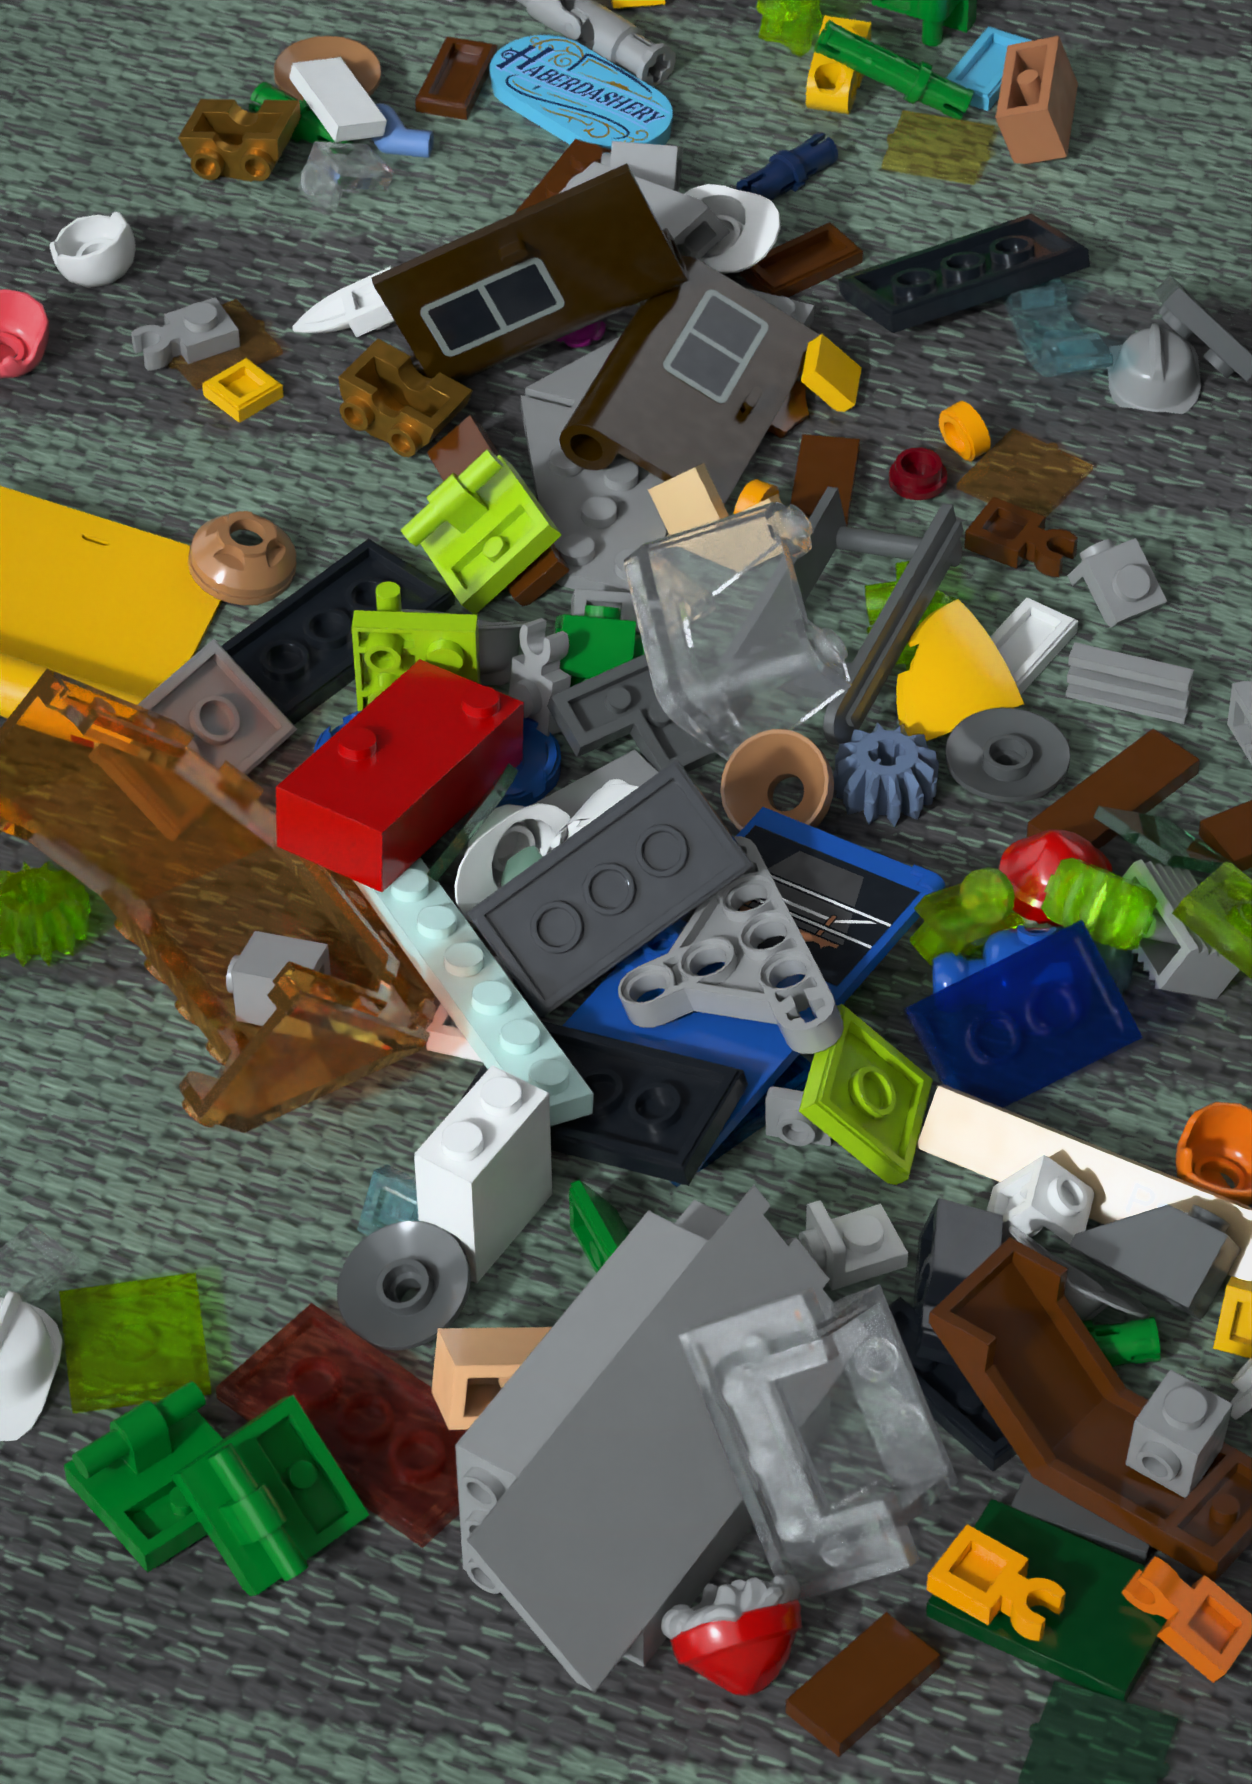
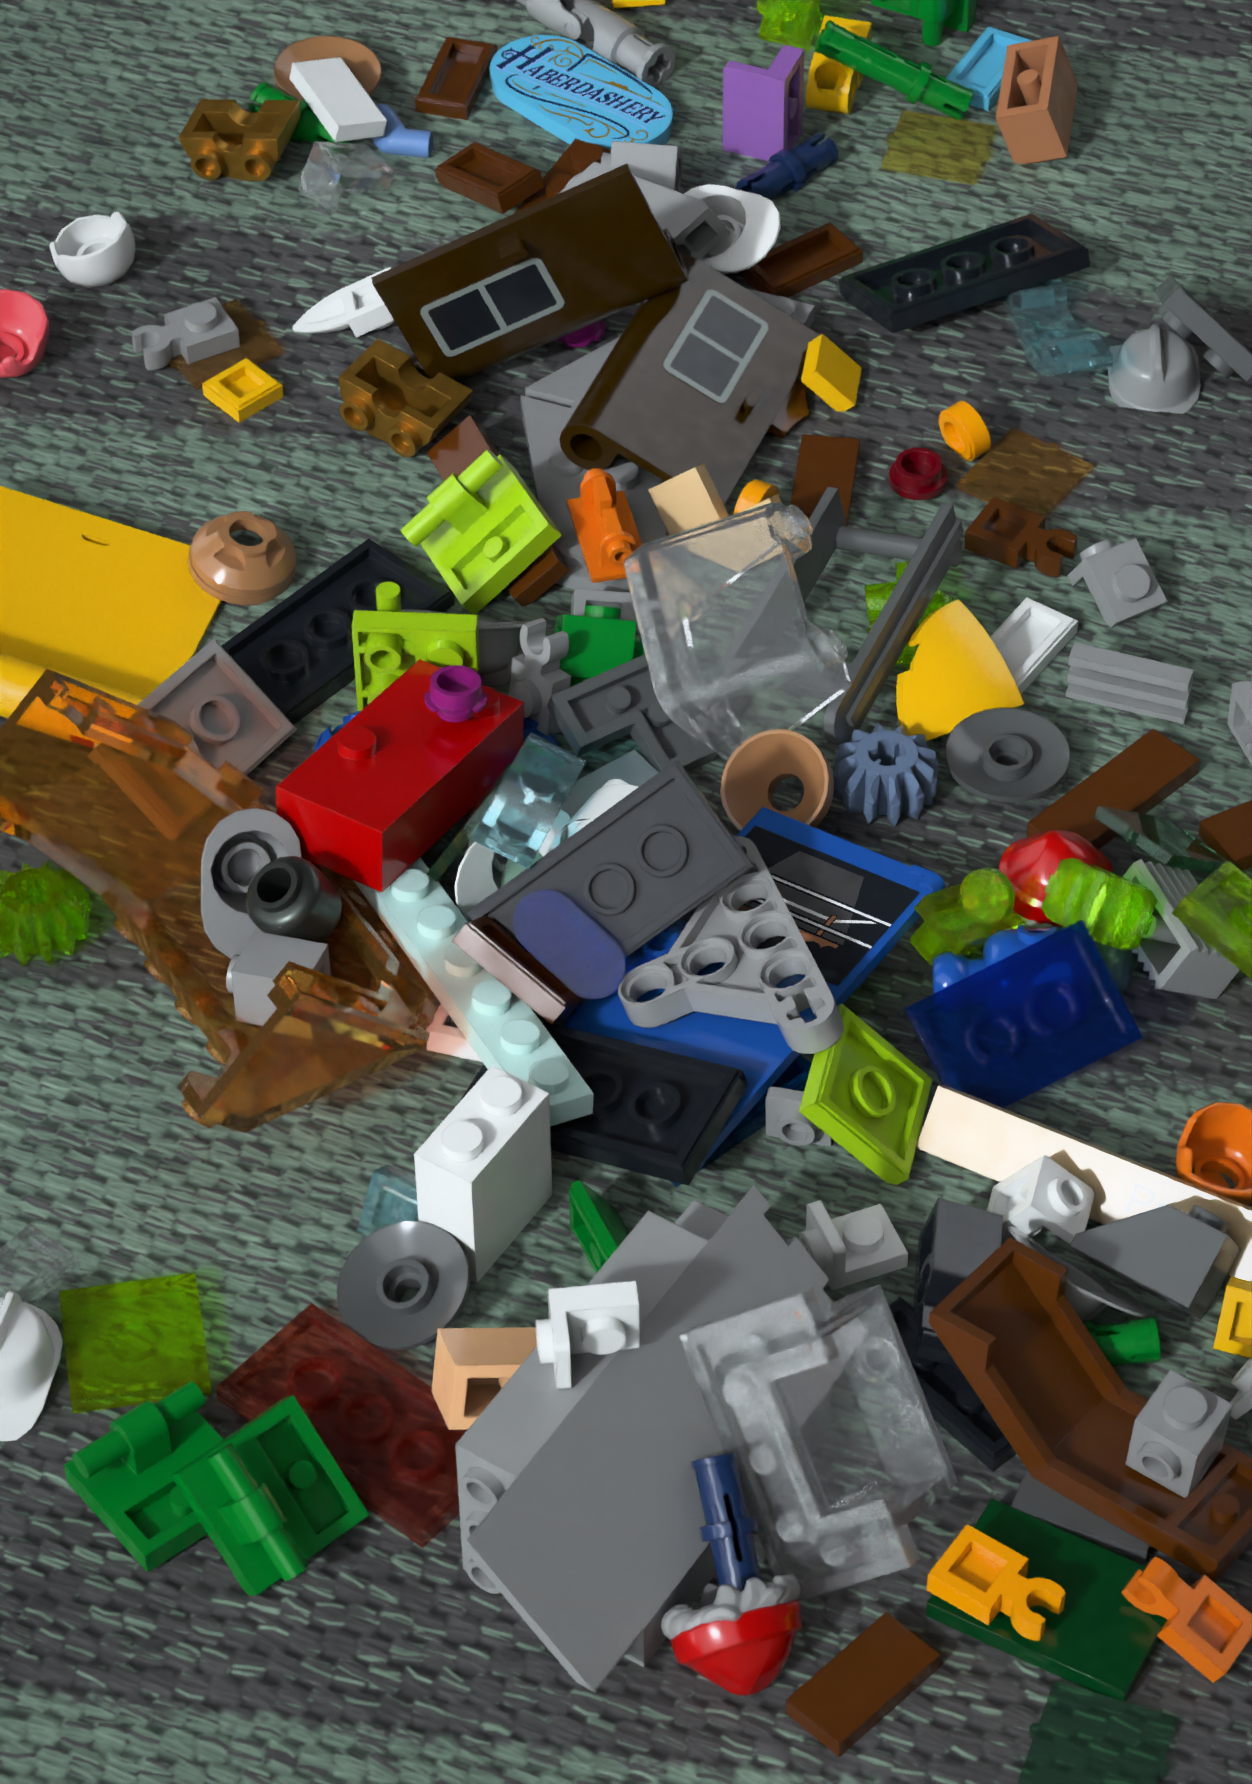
none -> light grey piece [201,807,301,959]
none -> pearl dark grey head [246,856,342,943]
none -> magenta plate [424,665,487,723]
none -> reddish brown tile [434,142,545,214]
none -> tile [452,916,582,1025]
none -> clear light blue slope [471,732,587,869]
none -> clear blue tile [513,890,628,999]
none -> white bracket [535,1281,639,1389]
none -> orange hinge [566,468,651,583]
none -> dark blue pin [691,1452,762,1591]
none -> medium lavender panel [723,45,804,161]

